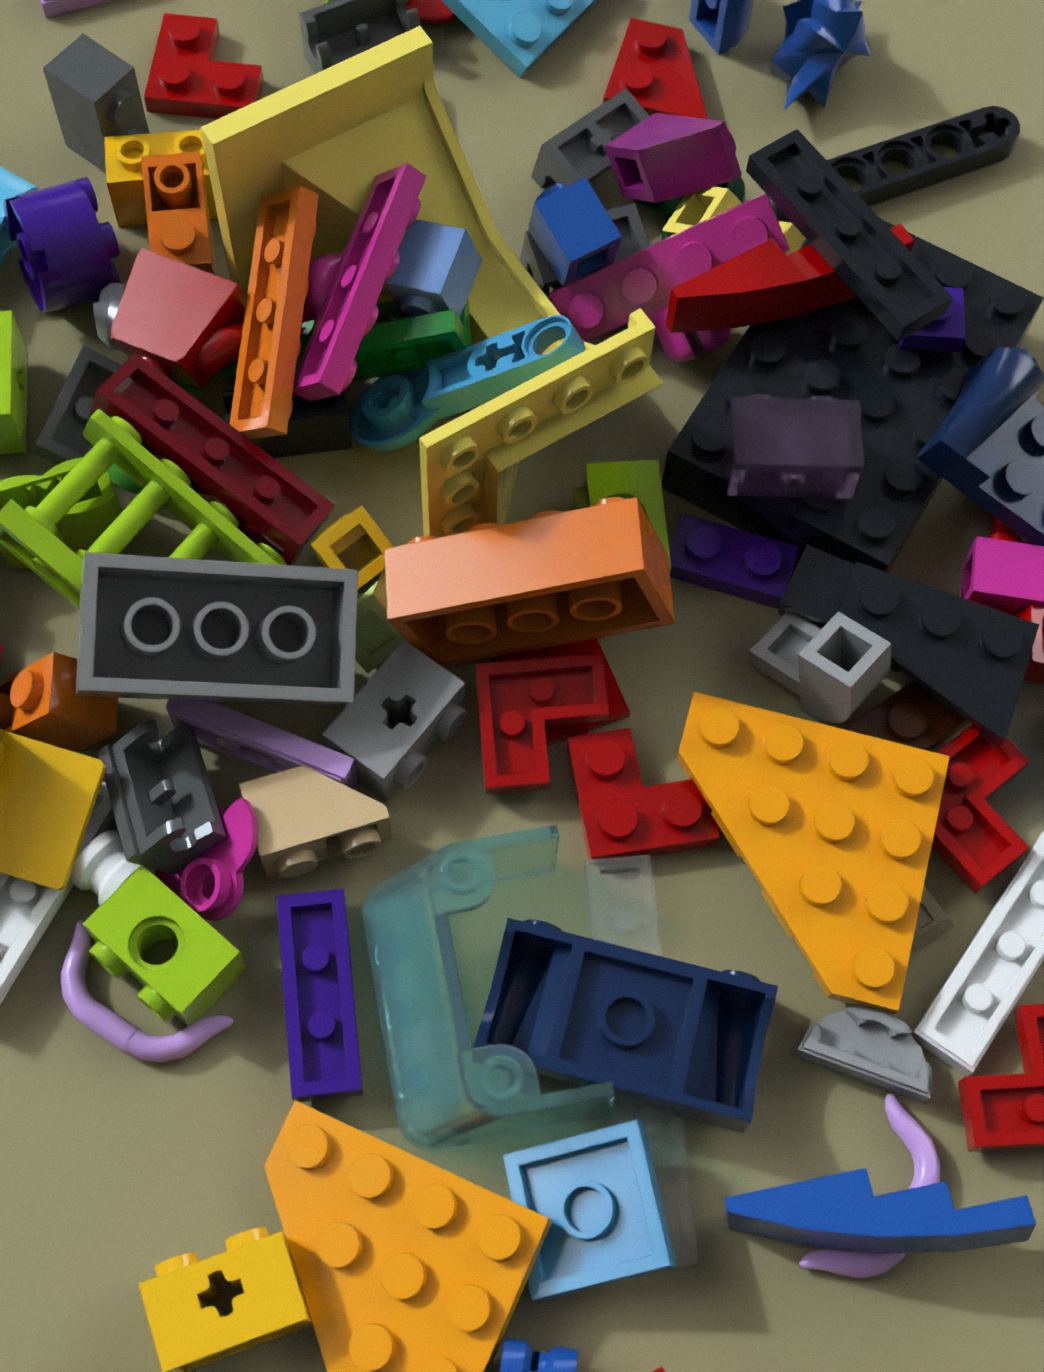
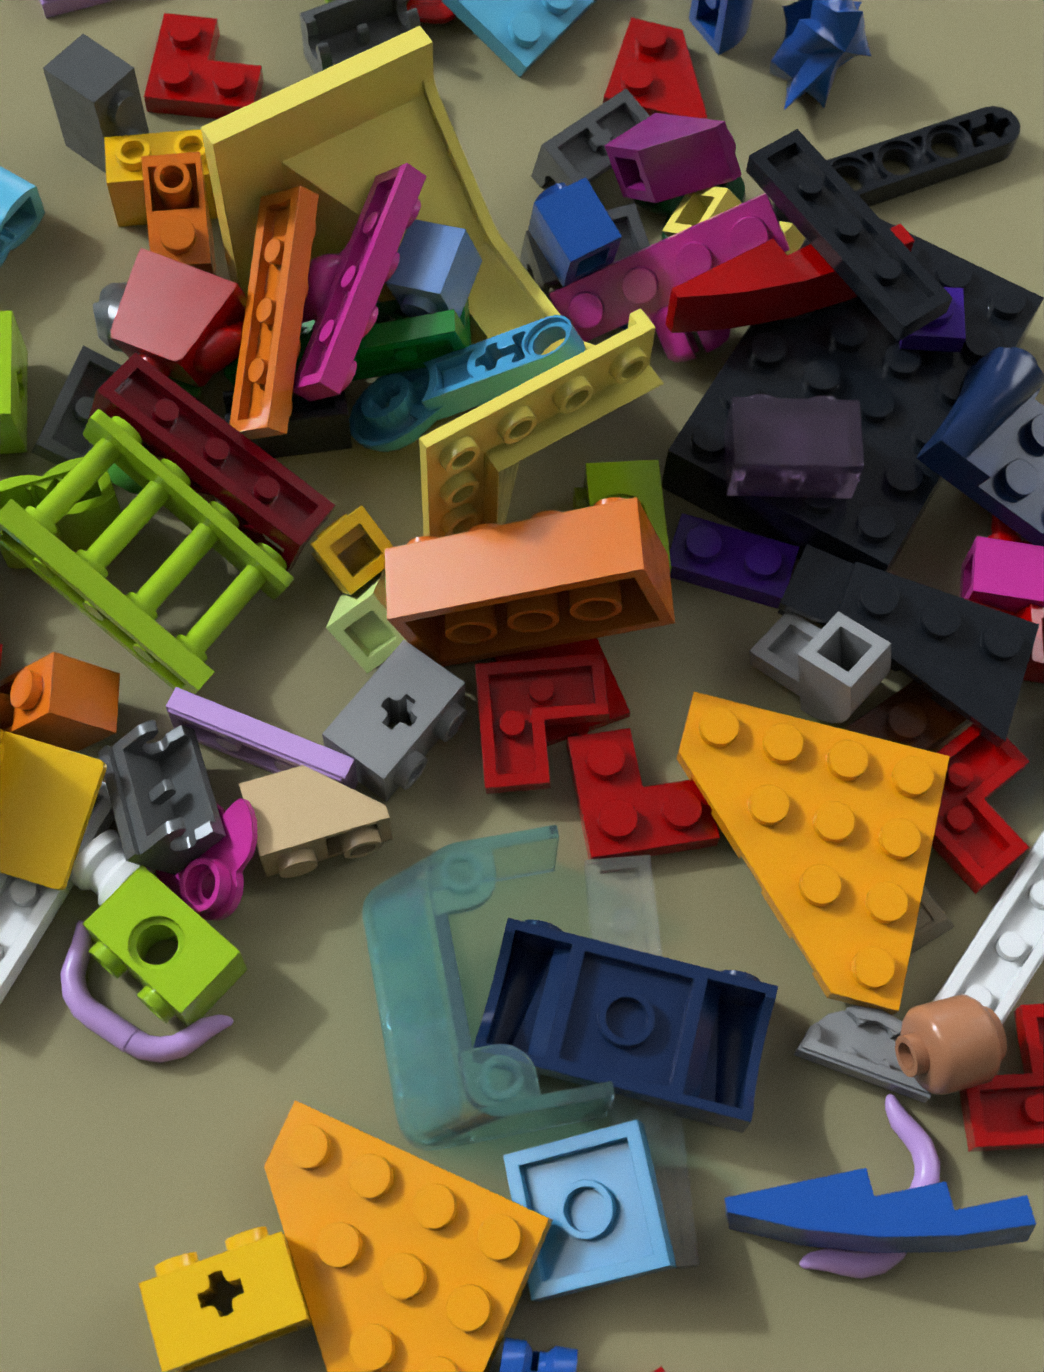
dark purple brick [4,177,121,313] -> none
light grey brick [76,552,358,707] -> none
dark purple plate [276,888,363,1102] -> none
none -> nougat head [895,995,1007,1095]

